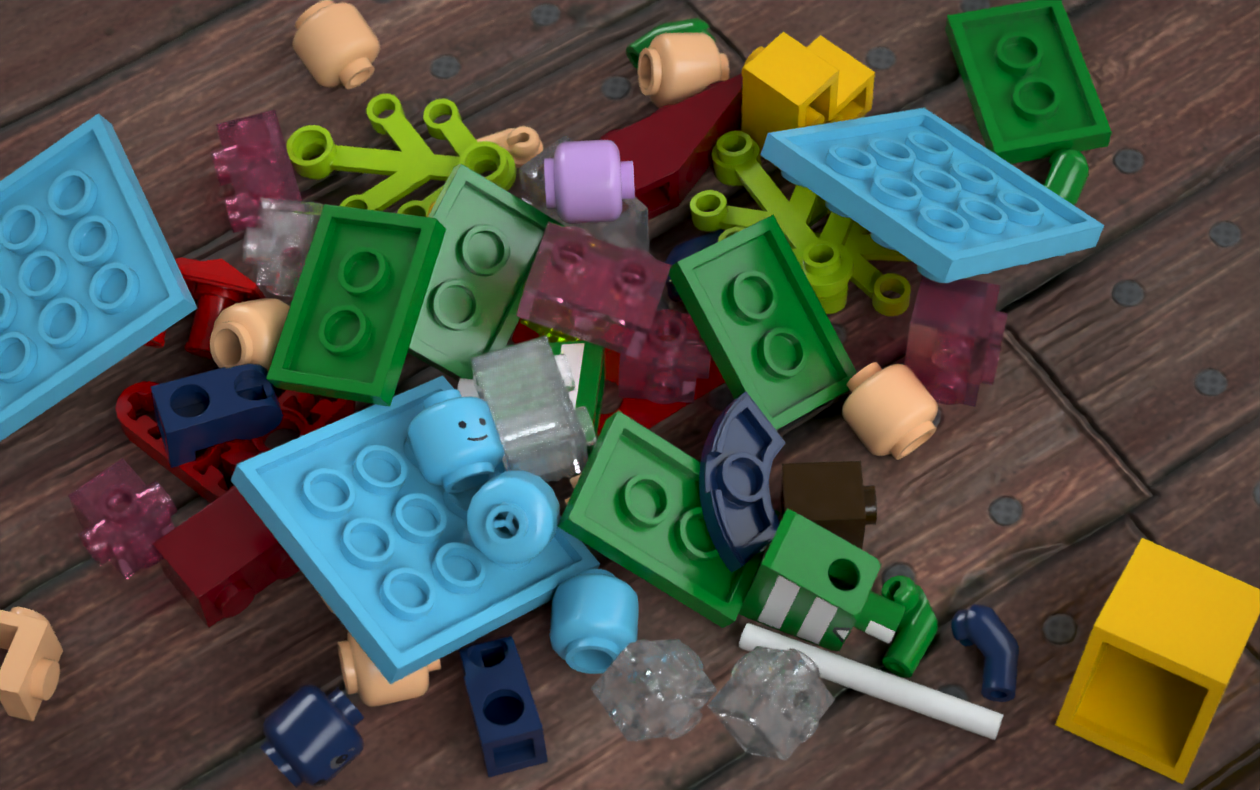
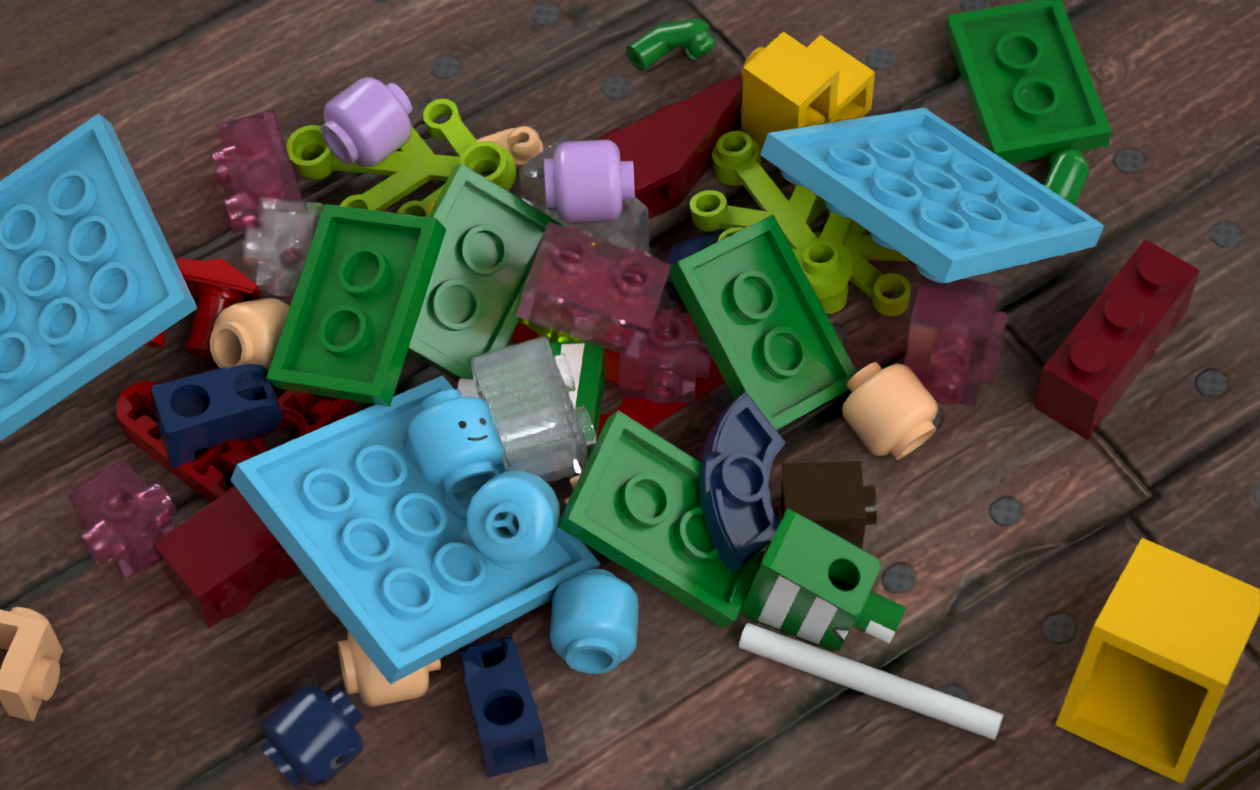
light nougat head [292,0,380,89] -> none
clear brick [590,639,717,742] -> none
light nougat head [638,33,729,108] -> none
clear brick [708,646,835,761] -> none
green arm [881,575,938,678] -> none
dark blue arm [951,604,1019,702] -> none
none -> lavender head [320,77,412,167]
none -> dark red brick [1034,239,1200,440]

